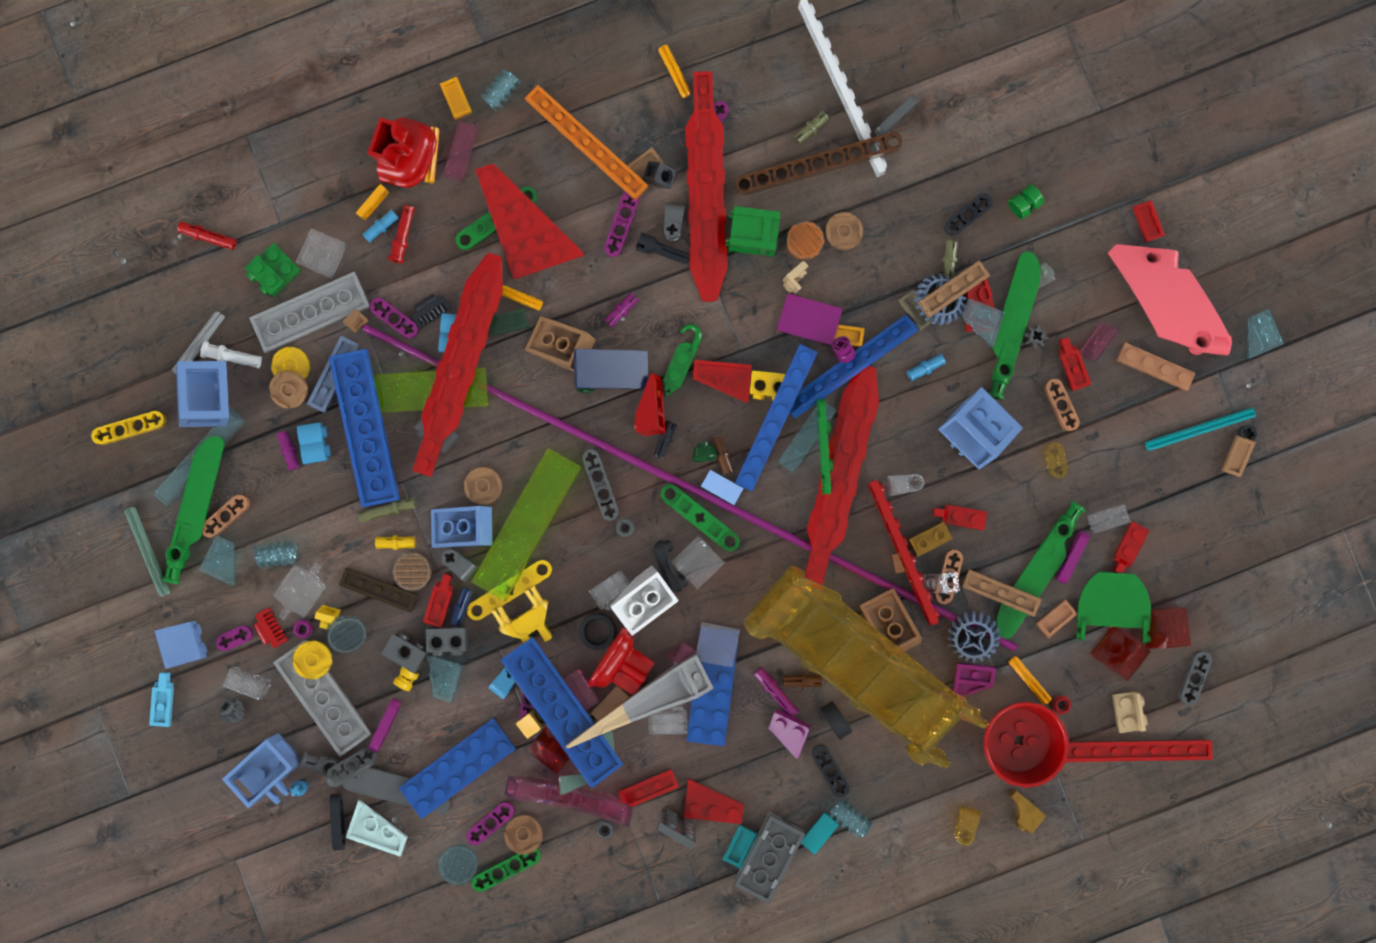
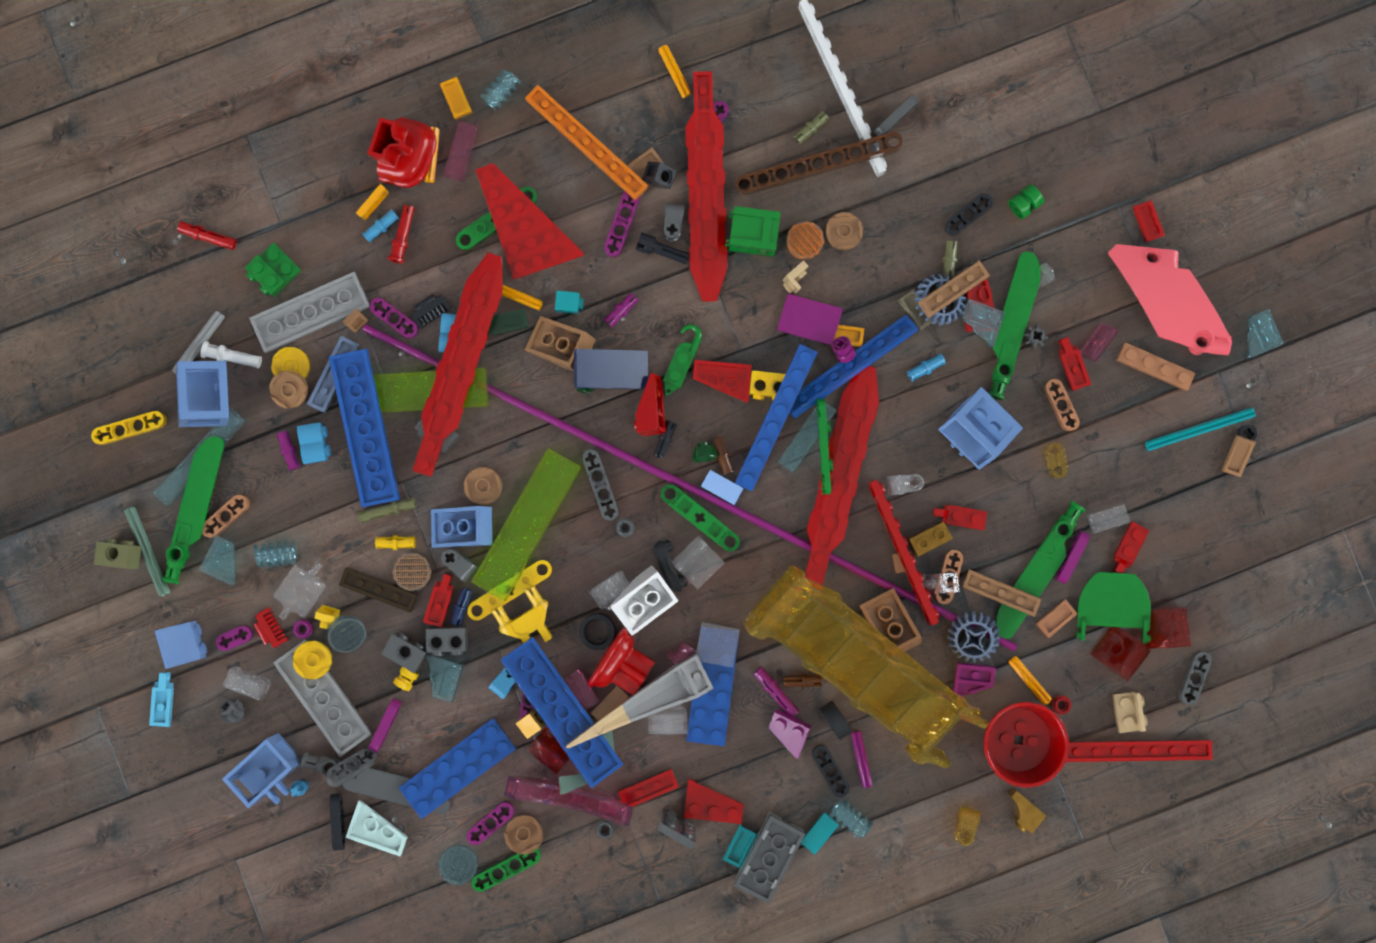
clear plate [295,228,347,279] -> none
none -> olive brick [94,538,141,569]
none -> teal brick [555,291,584,314]
none -> magenta axle [851,731,873,788]

